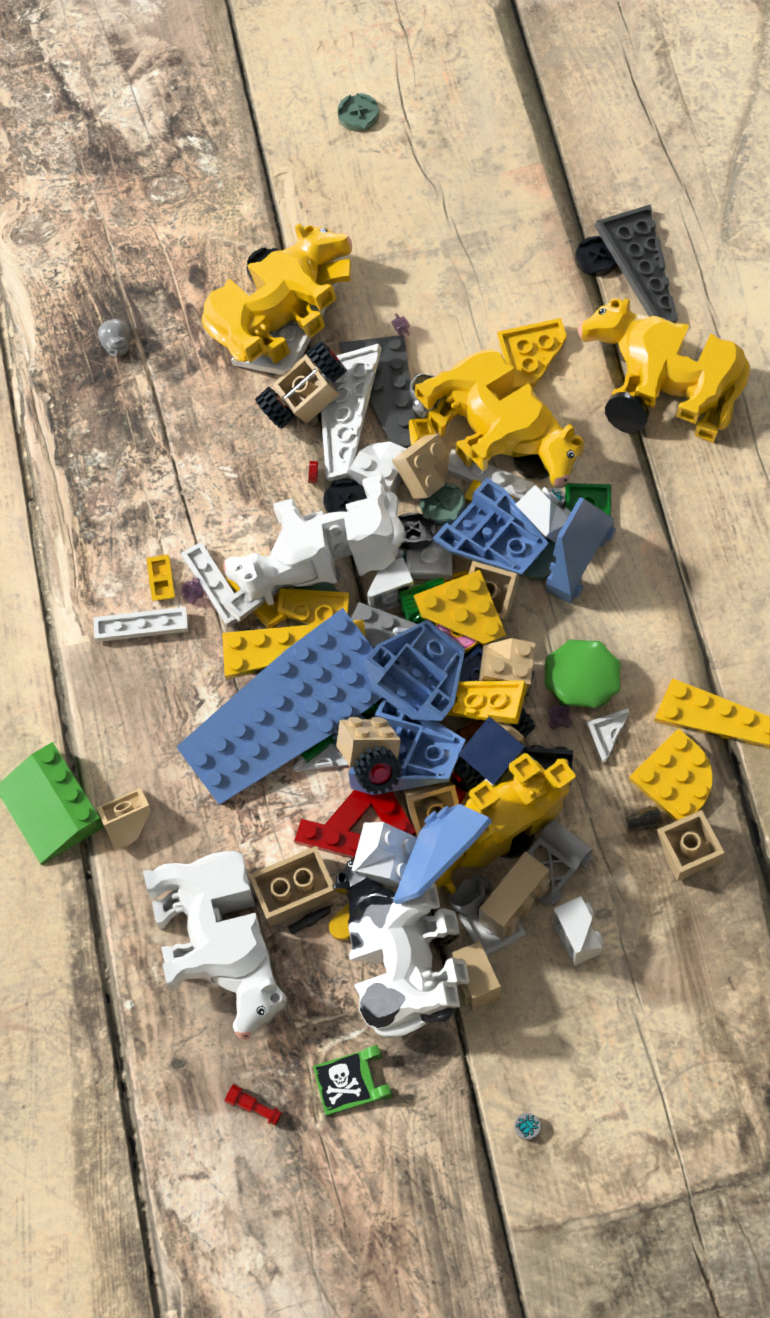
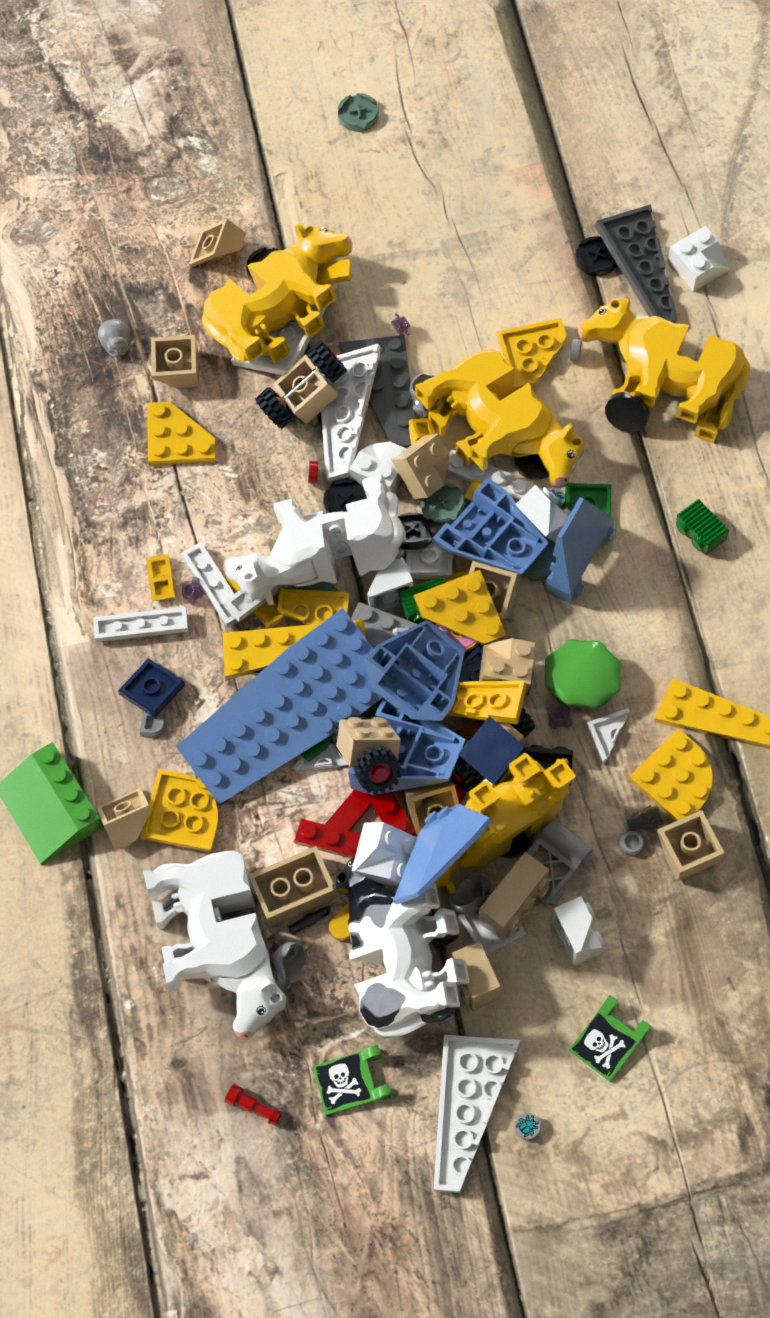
none -> dark blue tile [118,658,185,718]
none -> light grey tile [139,711,166,738]
none -> yellow plate [140,769,219,853]
none -> yellow plate [148,401,216,466]
none -> tan slope [151,335,199,388]
none -> tan slope [189,219,246,267]
none -> light grey hair [272,941,308,991]
none -> white wing [433,1035,520,1193]
none -> light grey tile [569,339,582,362]
none -> flag [569,995,651,1082]
none -> light grey tile [619,830,644,856]
none -> white slope [668,226,729,292]
none -> green brick [676,499,729,555]

